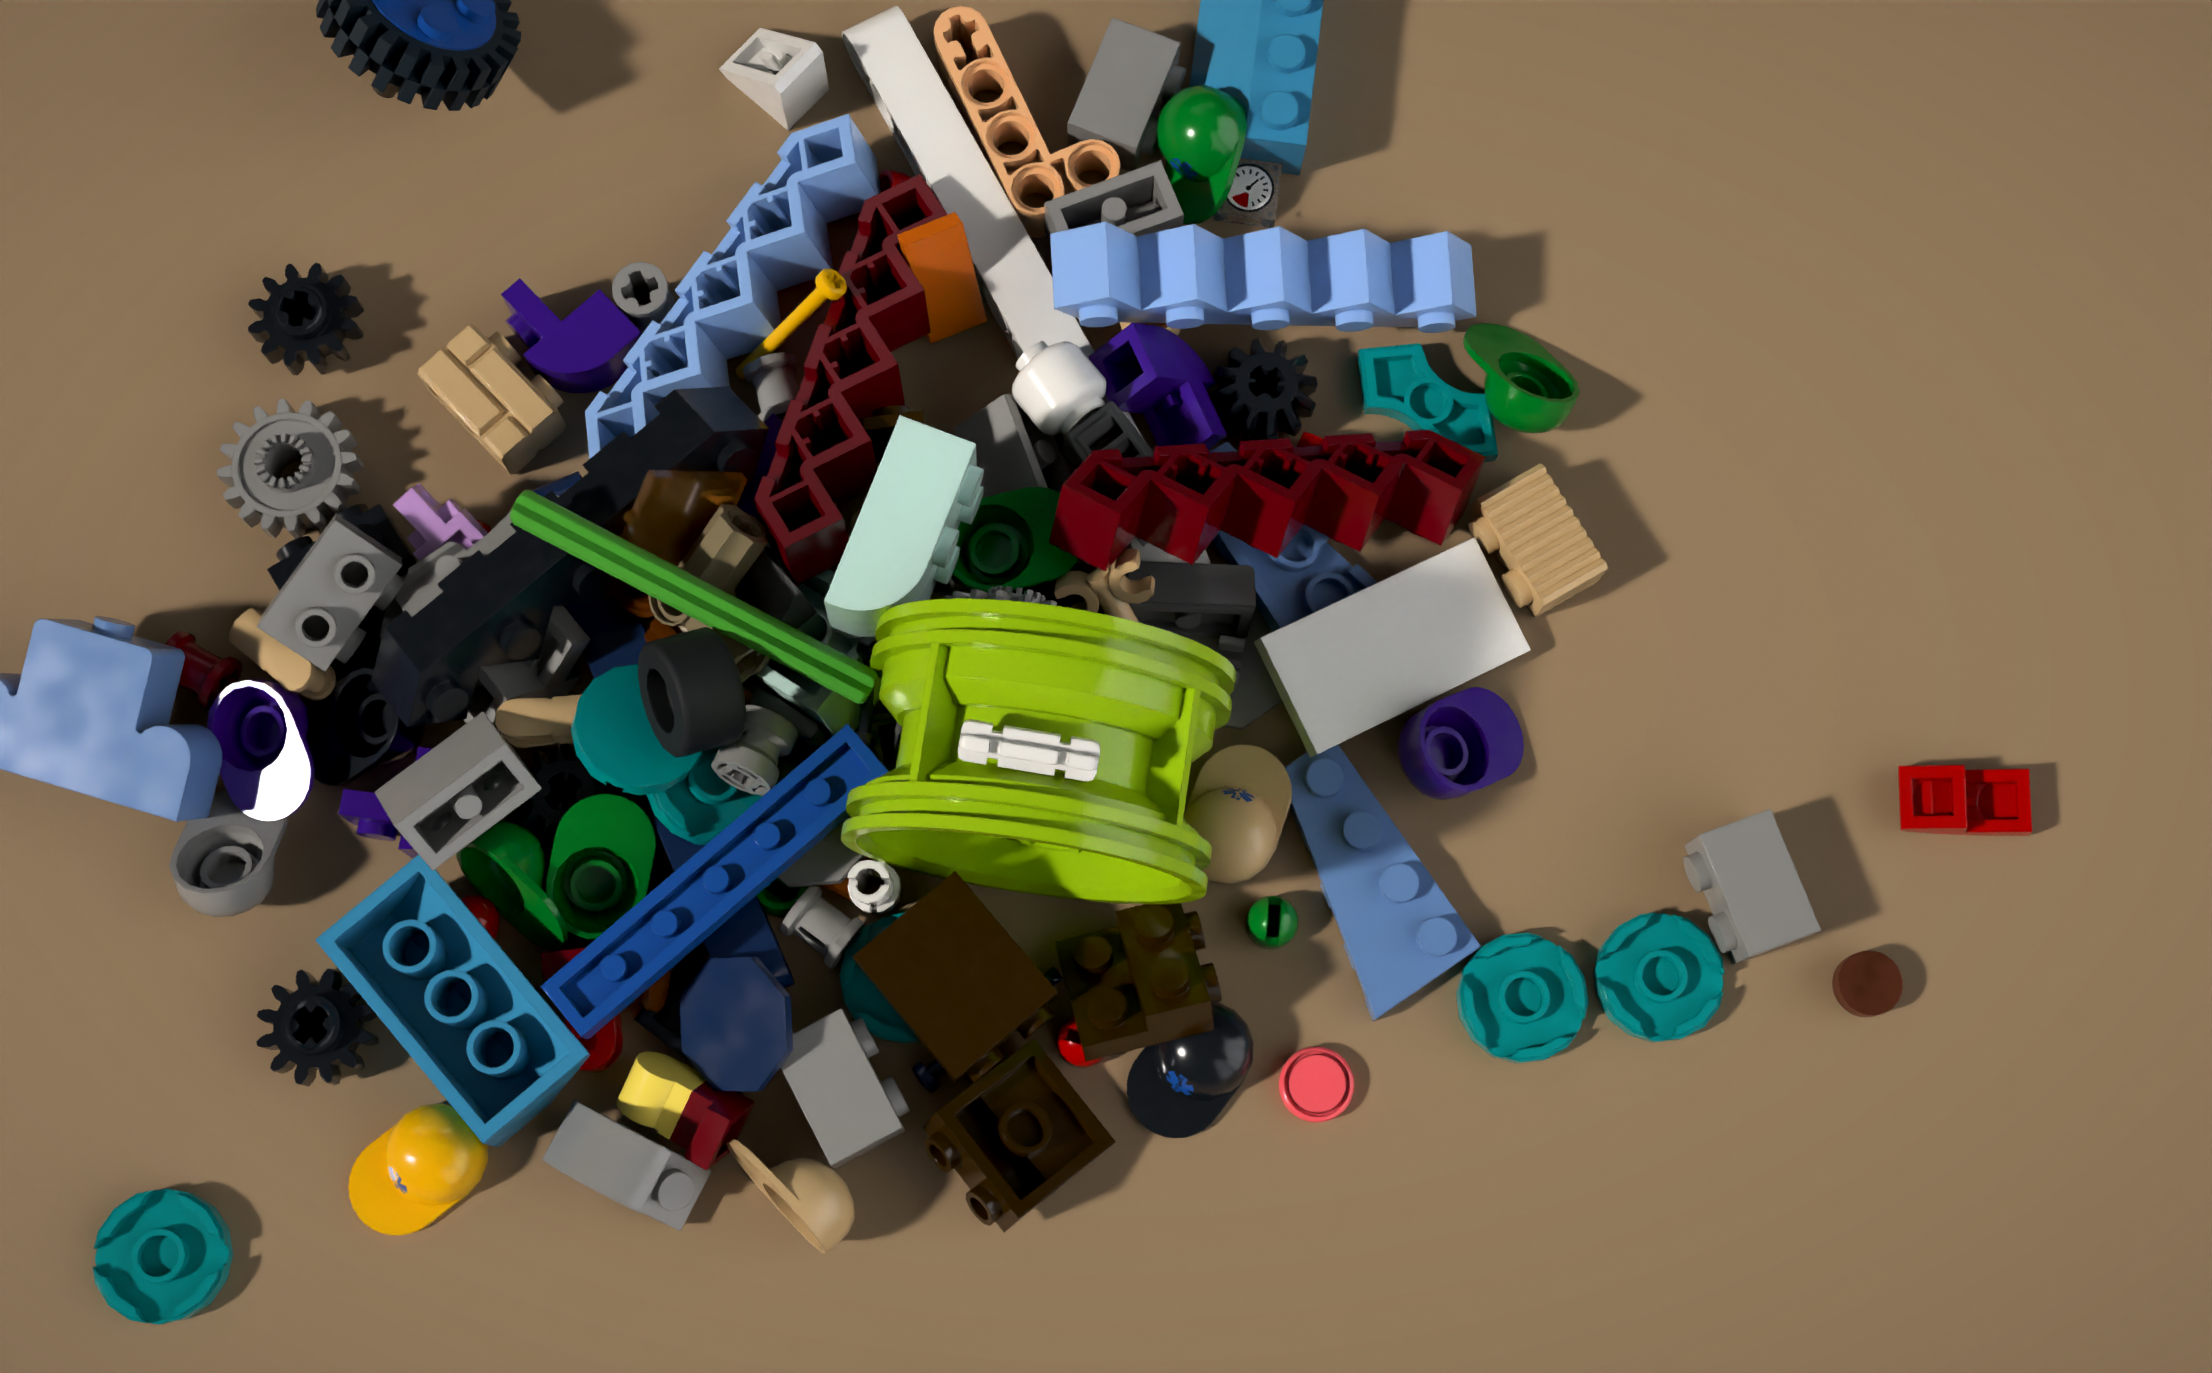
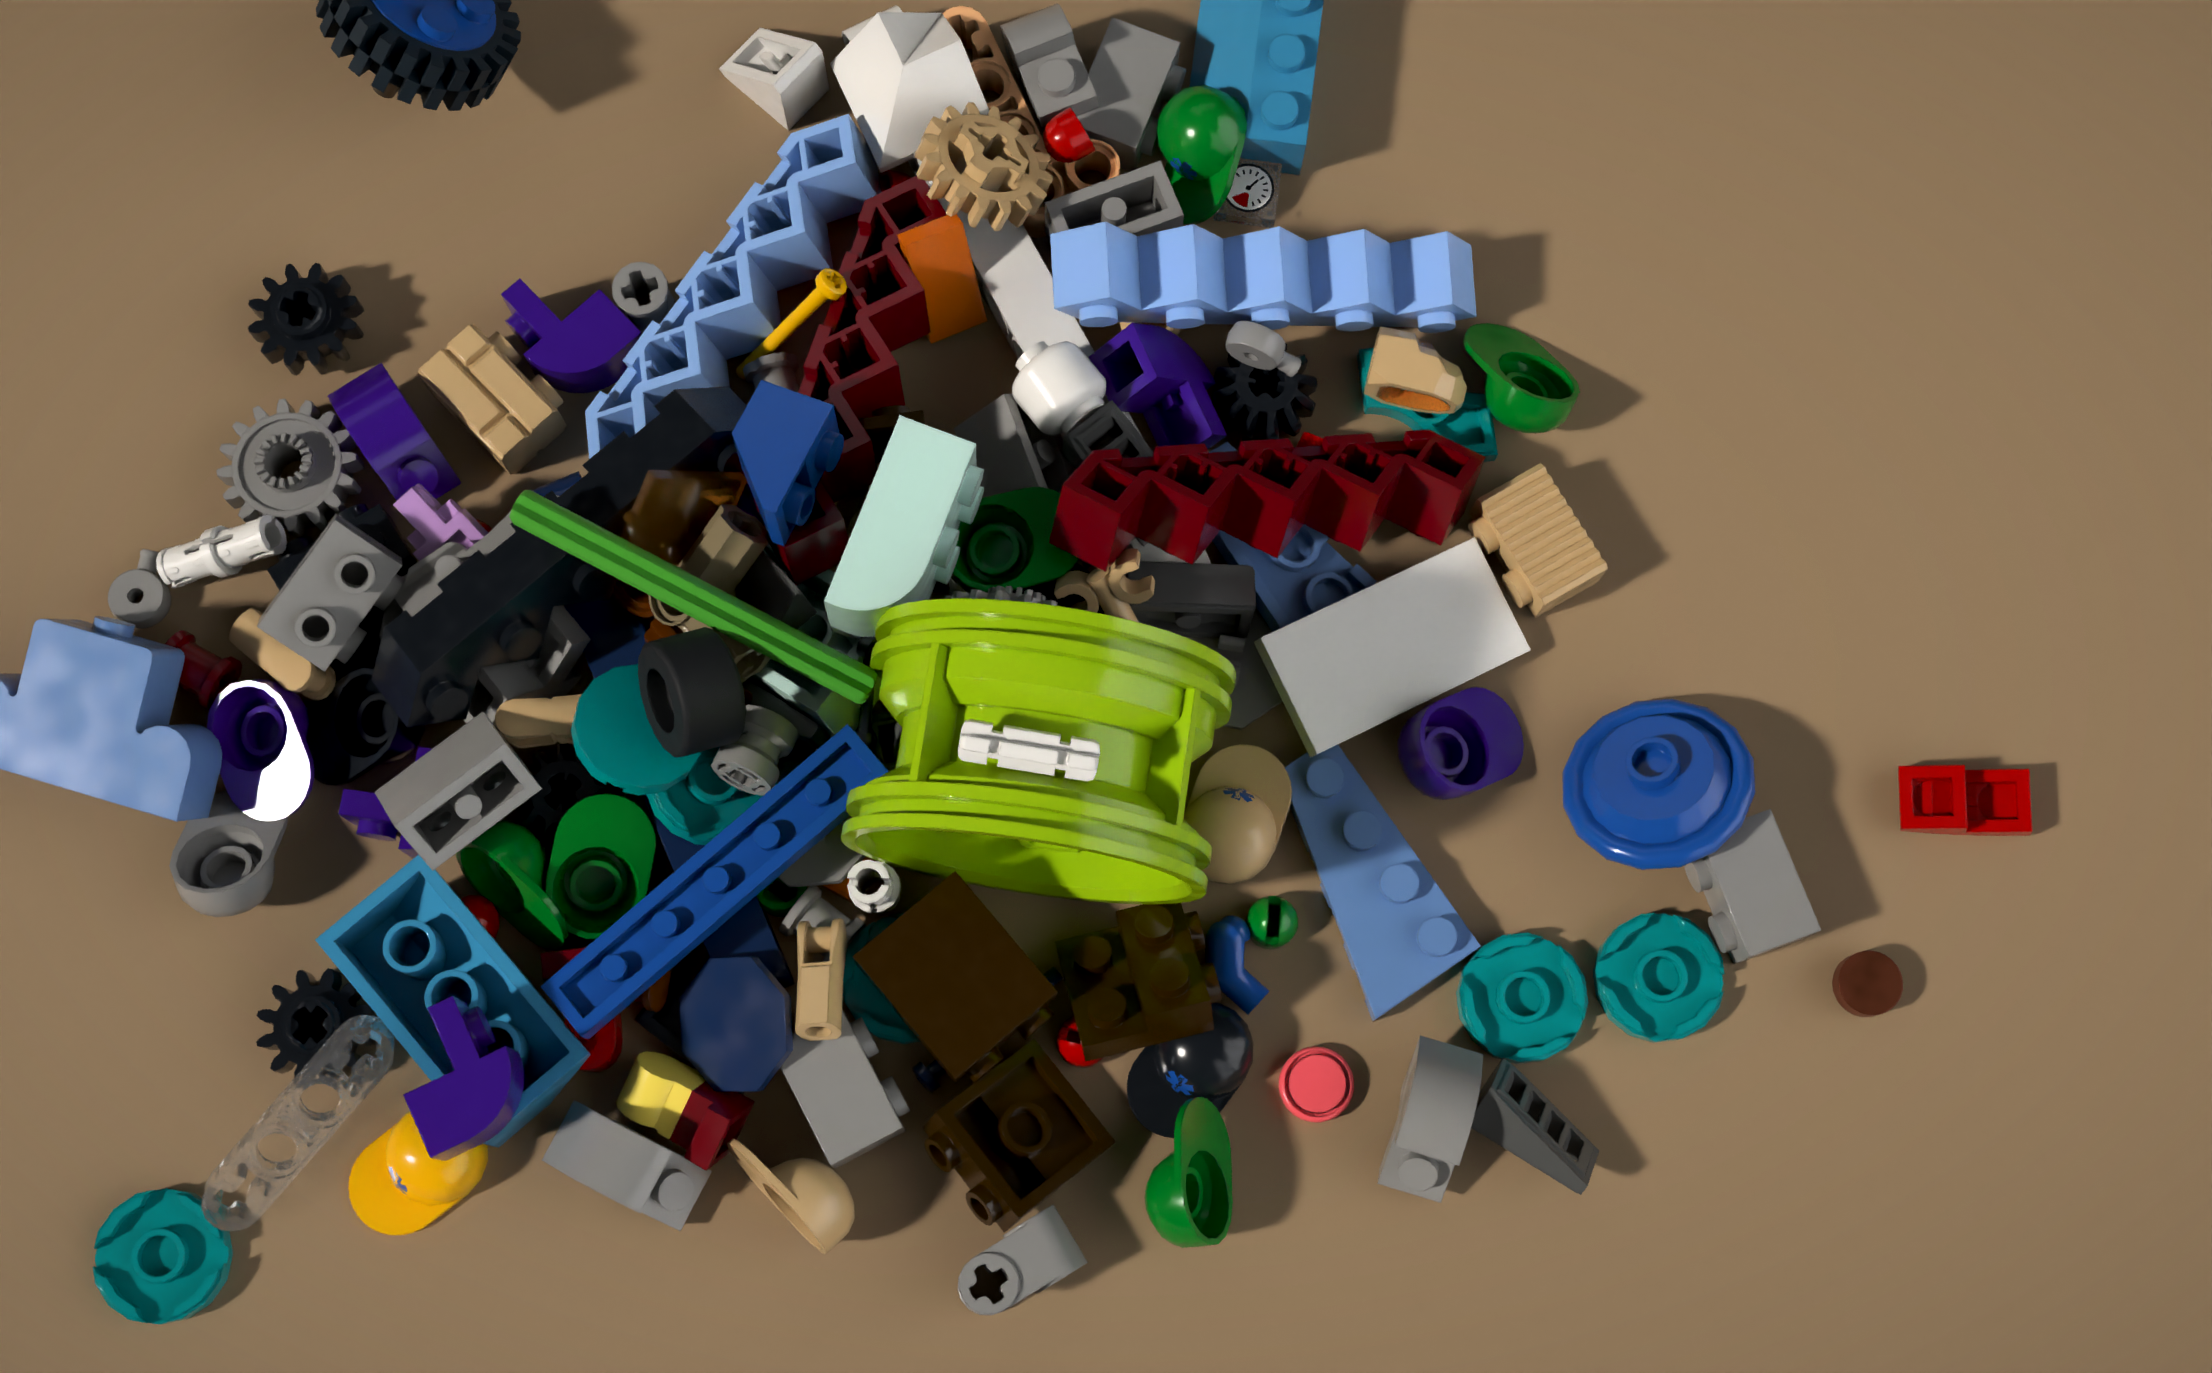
none -> light grey piece [108,549,171,629]
none -> white pin [156,514,287,588]
none -> clear beam [201,1015,396,1232]
none -> dark purple brick [327,363,461,501]
none -> dark purple brick [403,996,524,1161]
none -> blue slope [732,380,844,546]
none -> tan bar [795,918,847,1041]
none -> white slope [830,12,989,173]
none -> tan gear [915,102,1053,231]
none -> light grey piece [958,1204,1088,1315]
none -> light grey brick [1000,3,1099,129]
none -> red hinge [1043,107,1095,163]
none -> green cap [1144,1097,1233,1248]
none -> blue arm [1205,915,1269,1015]
none -> light grey piece [1225,321,1301,377]
none -> tan rock [1364,326,1467,414]
none -> light grey brick [1377,1035,1483,1203]
none -> dark grey slope [1471,1059,1599,1195]
none -> blue piece [1562,698,1755,870]

